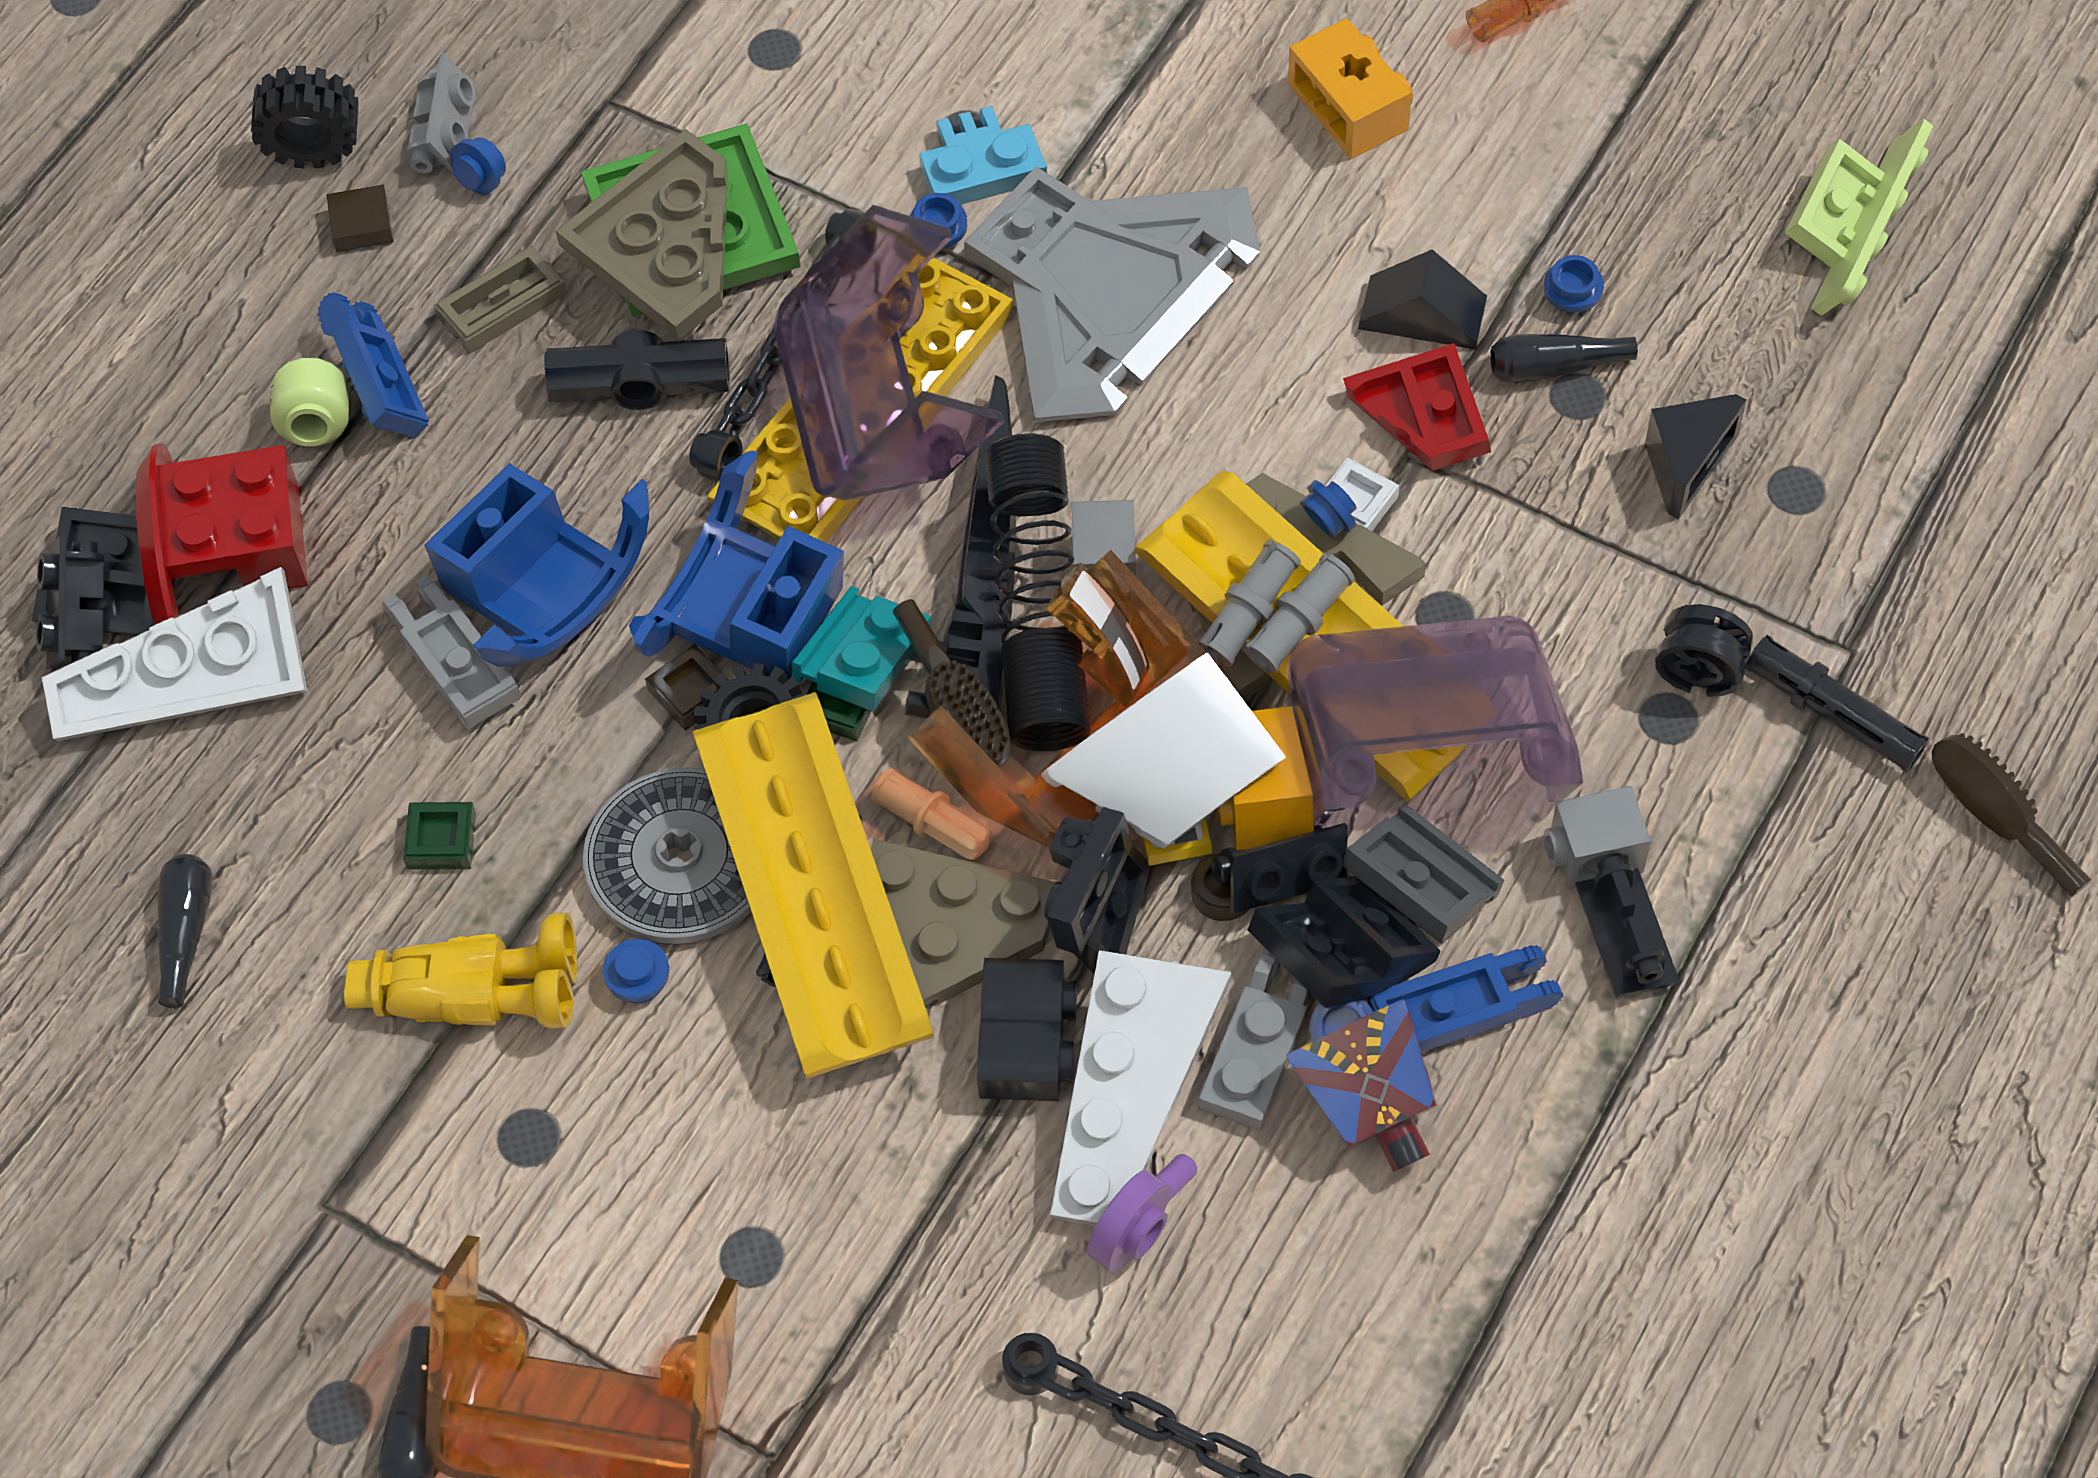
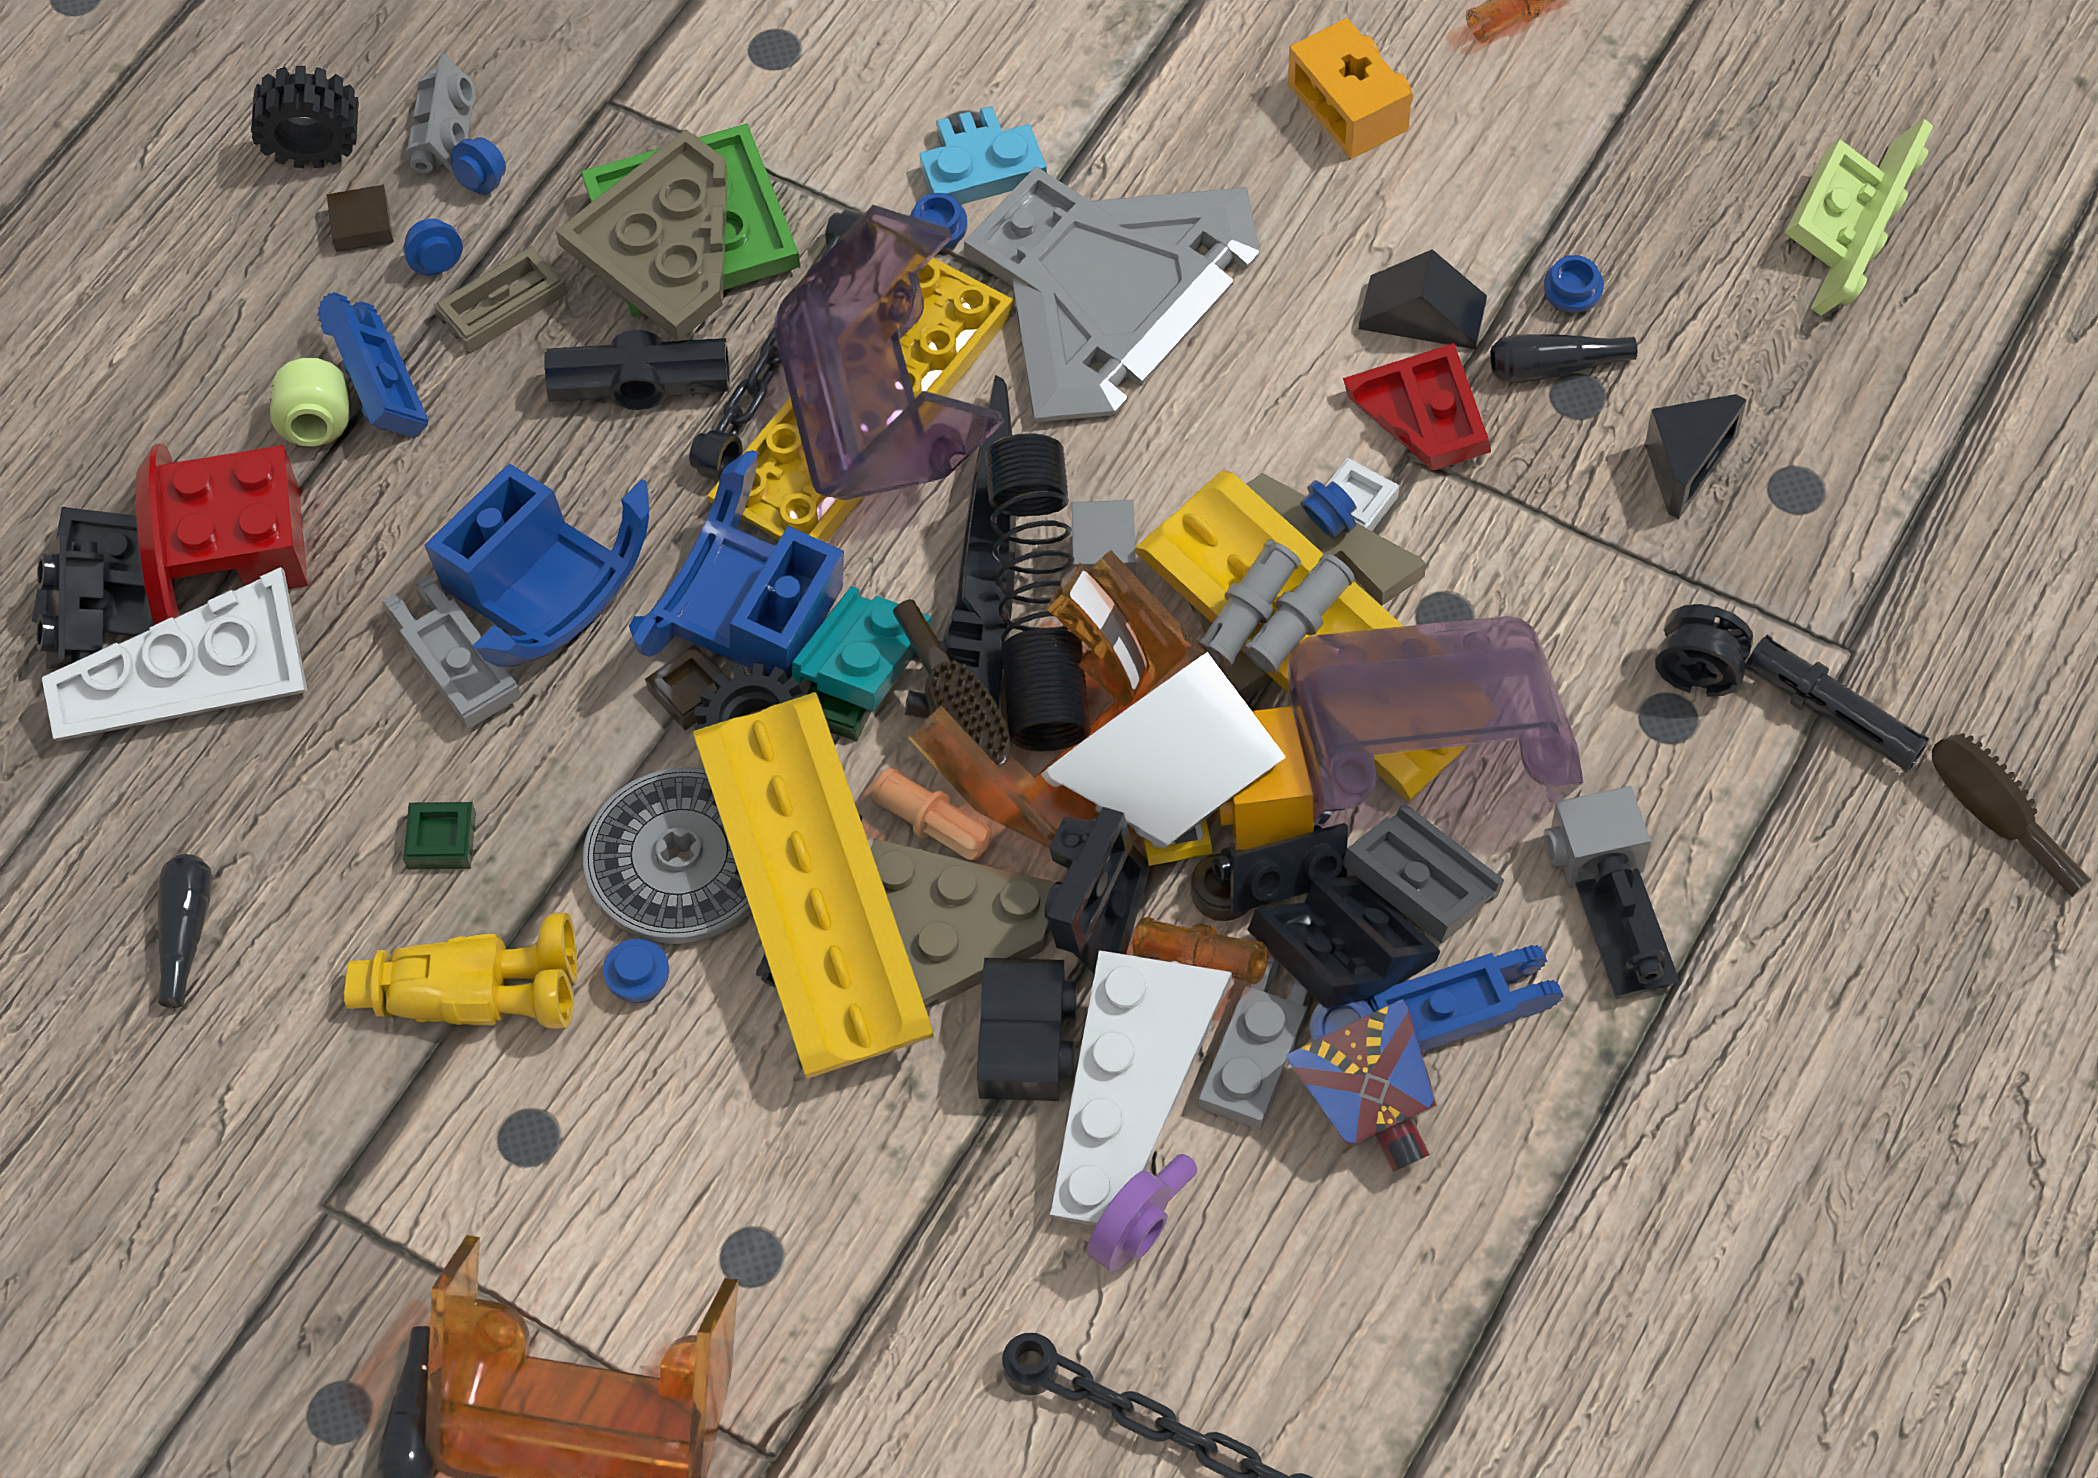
none -> blue plate [403,218,463,276]
none -> clear orange pin [1132,917,1268,985]

